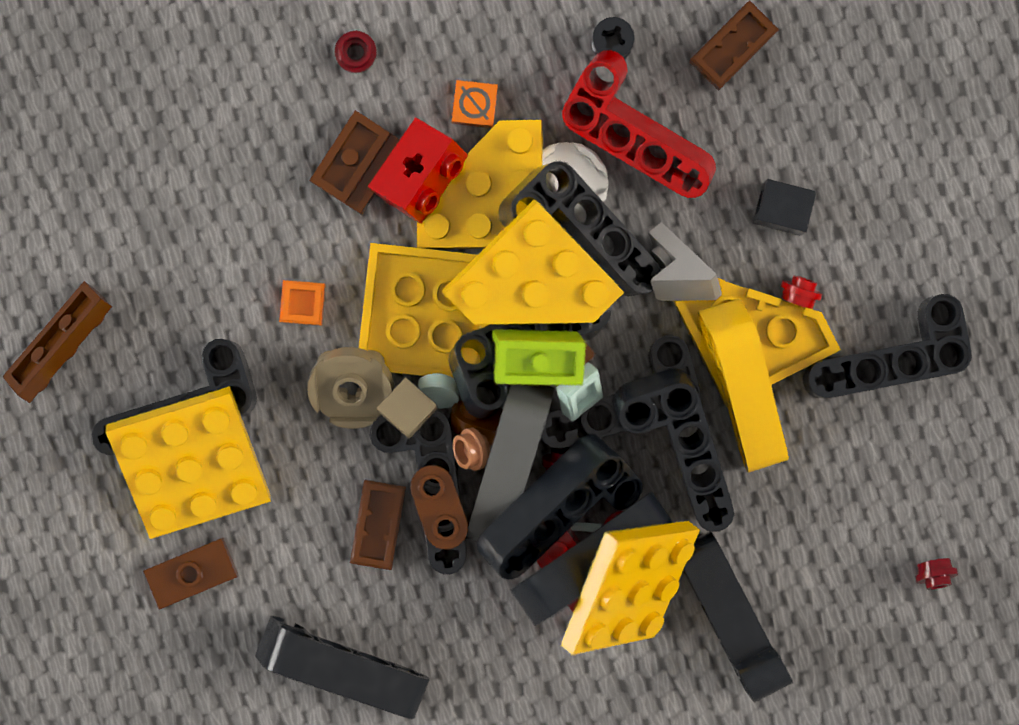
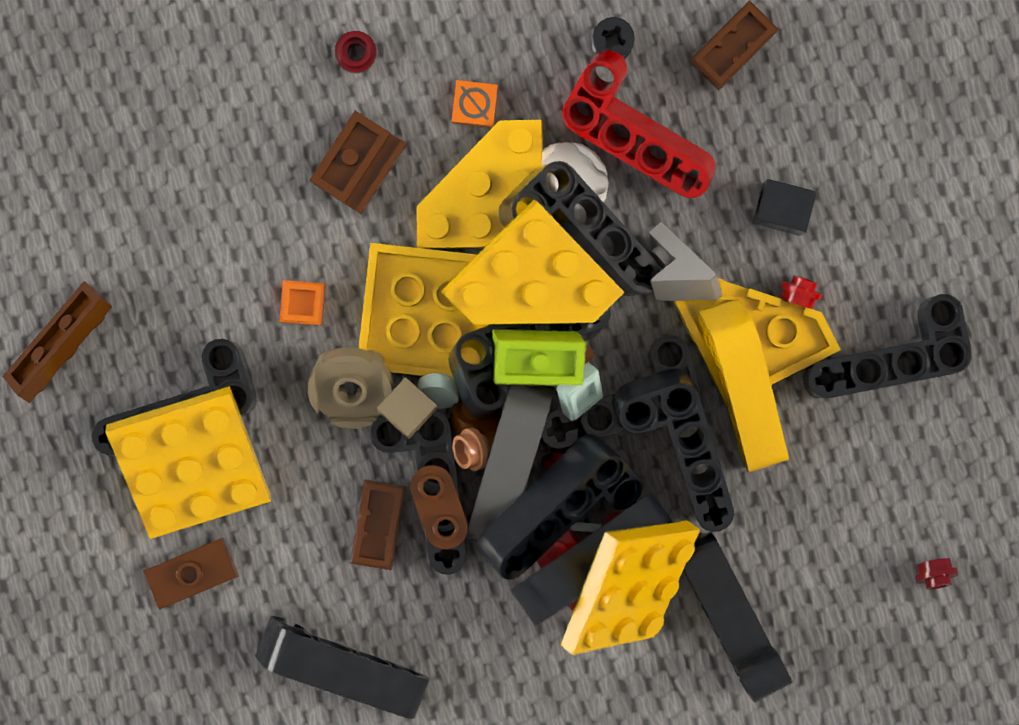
red brick [368,117,469,224] -> none

